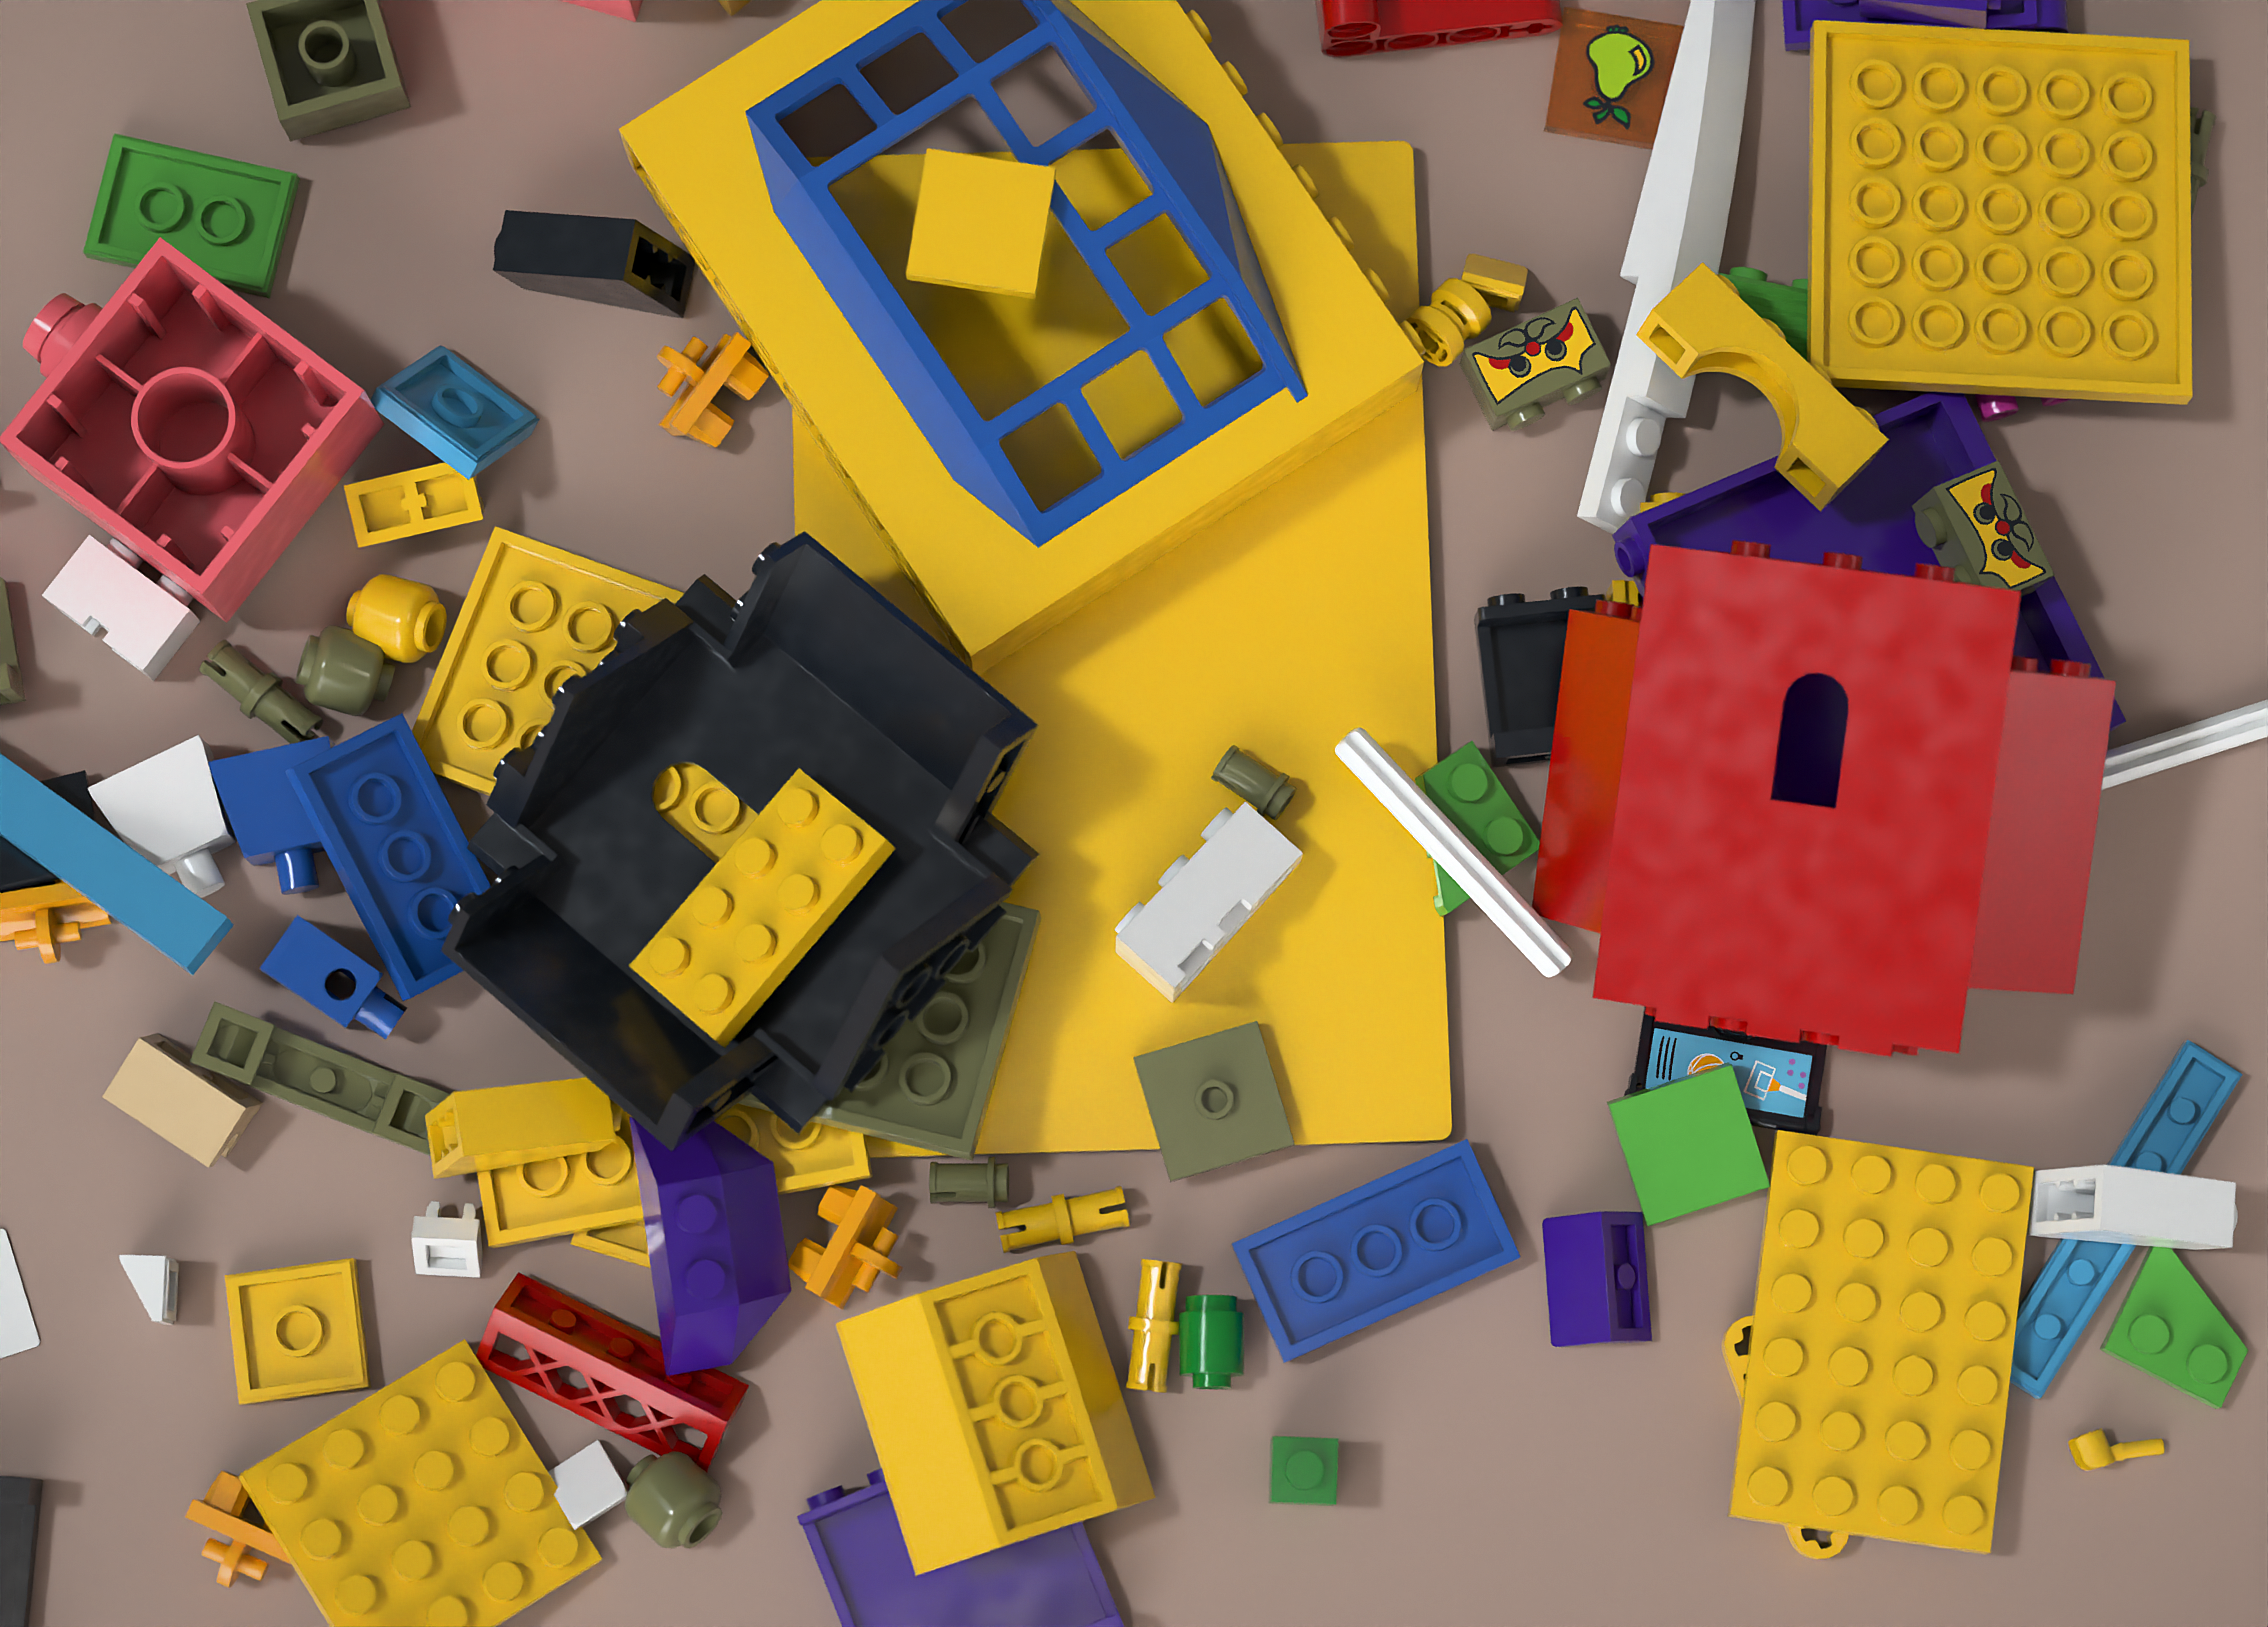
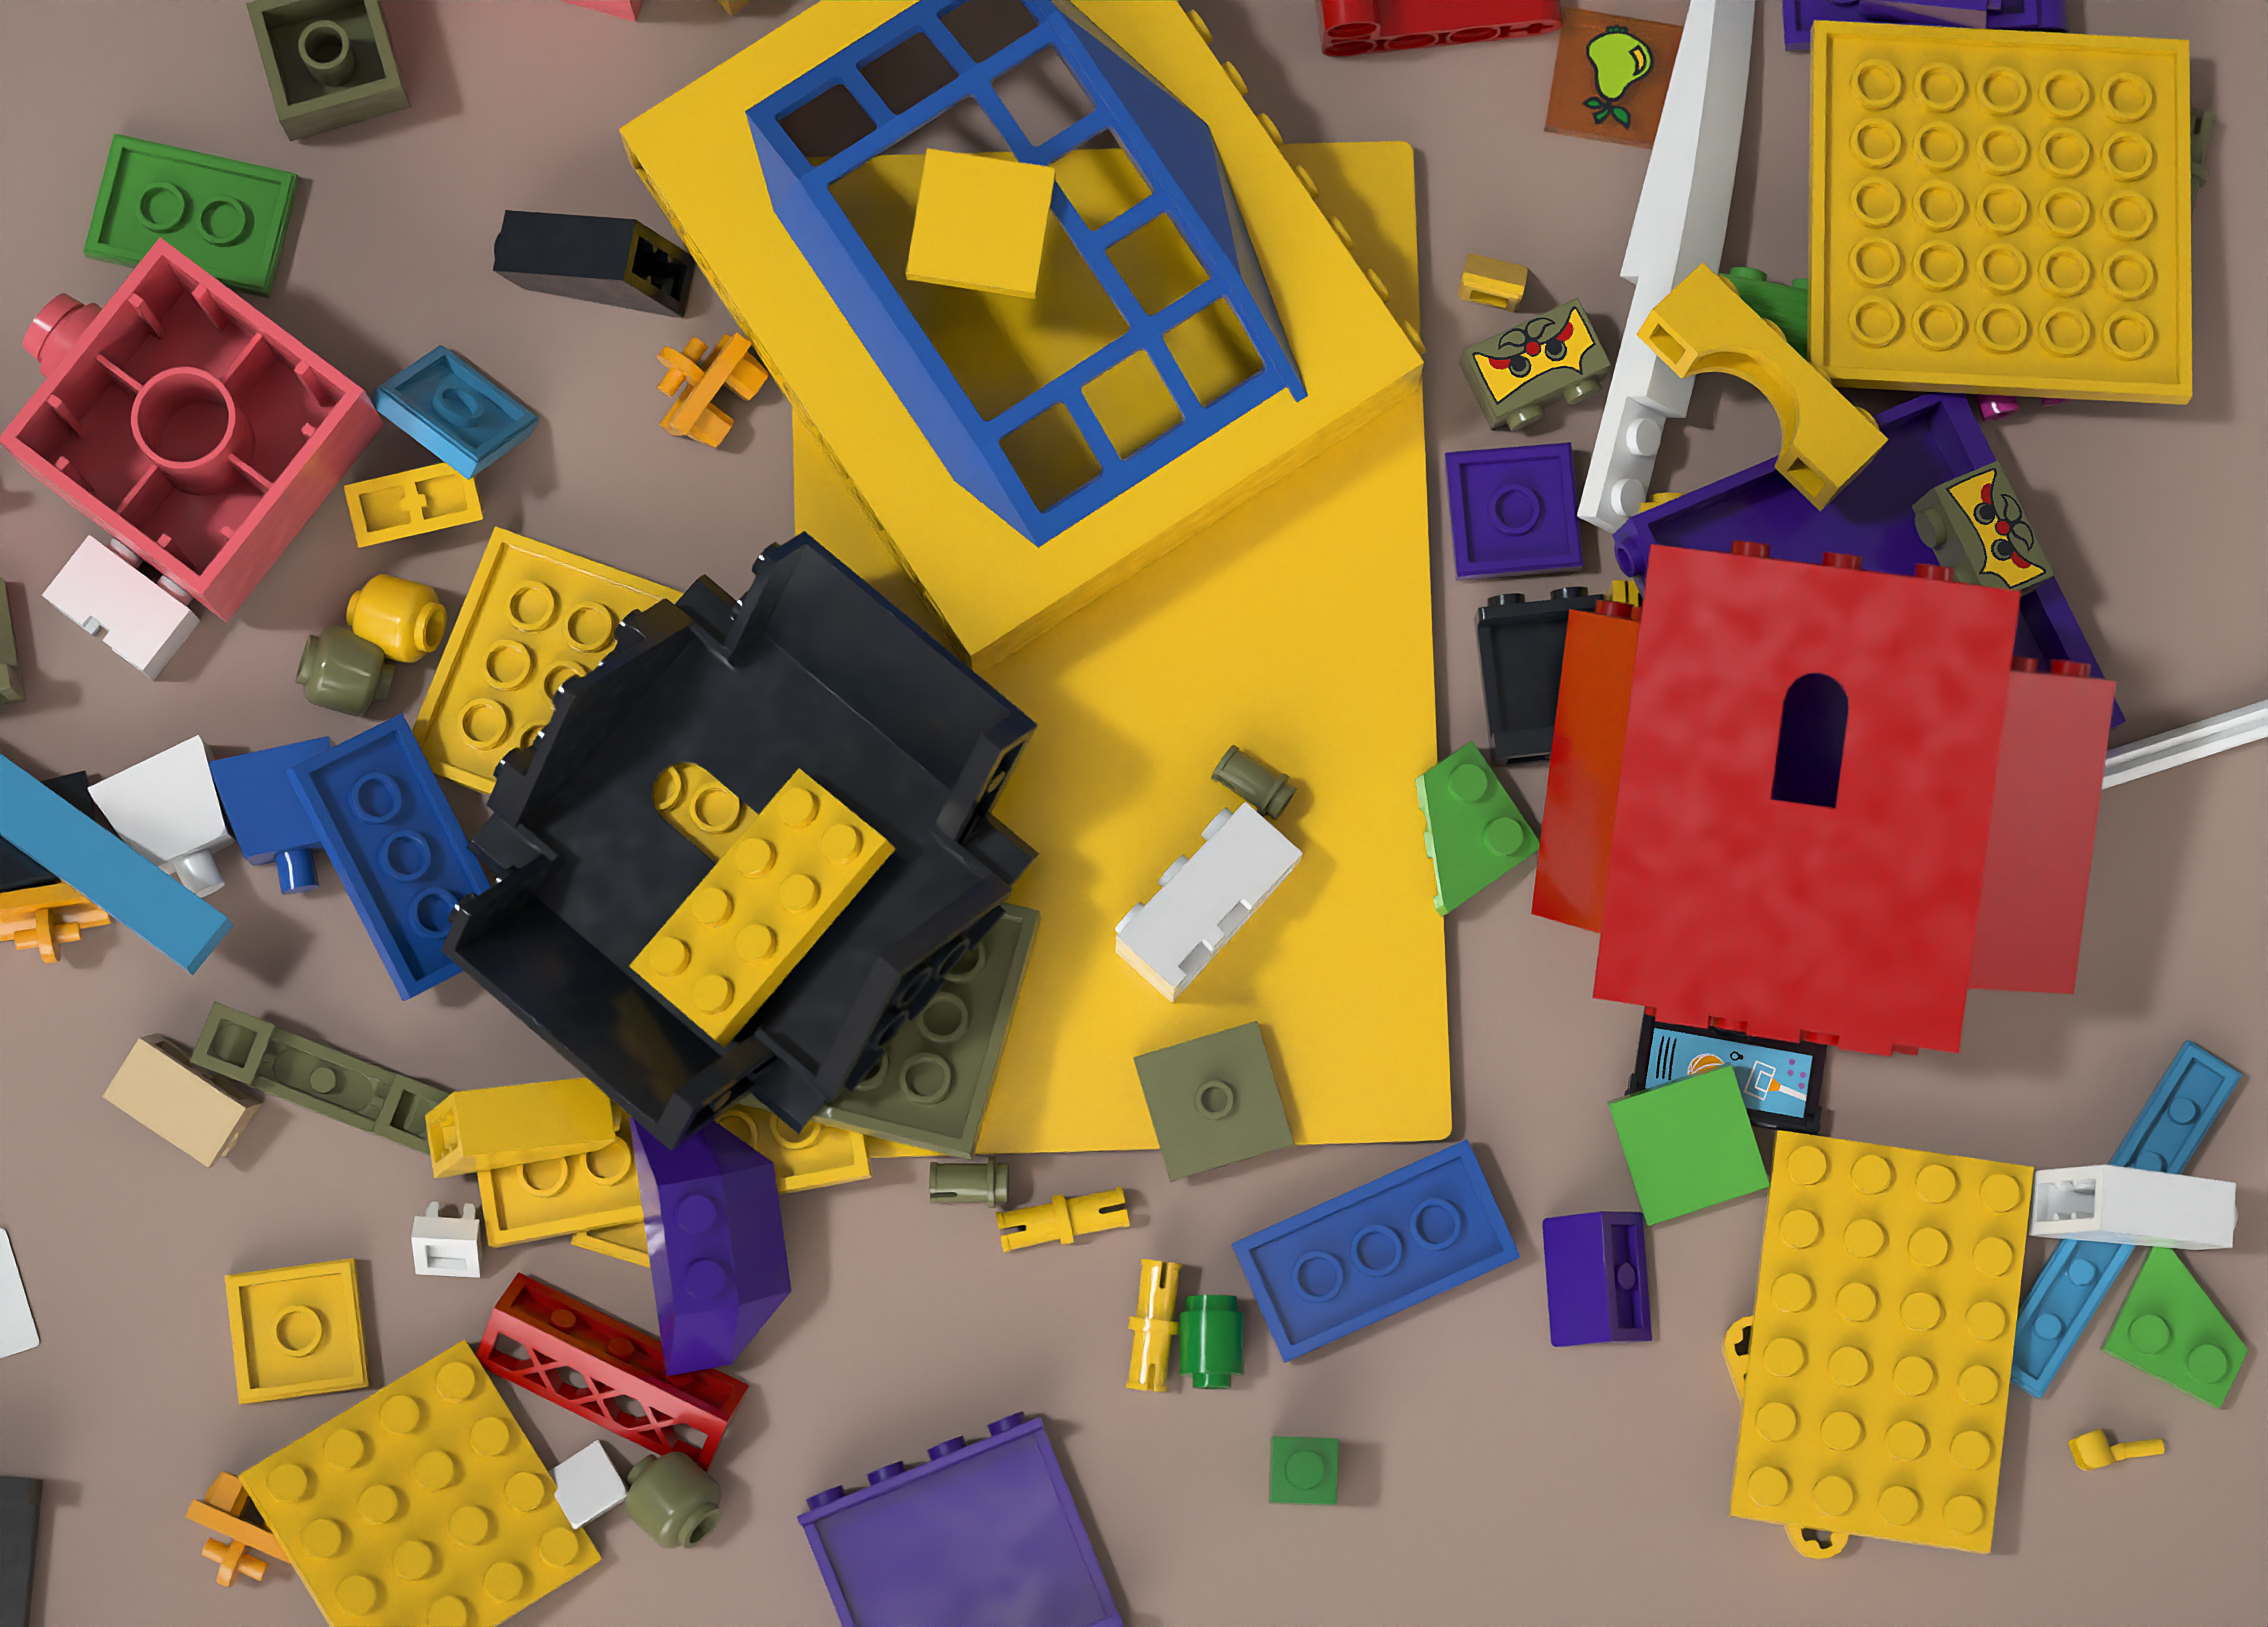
white slope [119,1255,179,1325] -> none
olive pin [199,640,323,744] -> none
blue torso [260,915,407,1039] -> none
light orange hips [788,1185,903,1310] -> none
yellow slope [836,1251,1156,1576] -> none
white axle [1335,727,1574,977] -> none
yellow wheel [1406,278,1492,367] -> none
none -> dark purple plate [1444,442,1583,581]

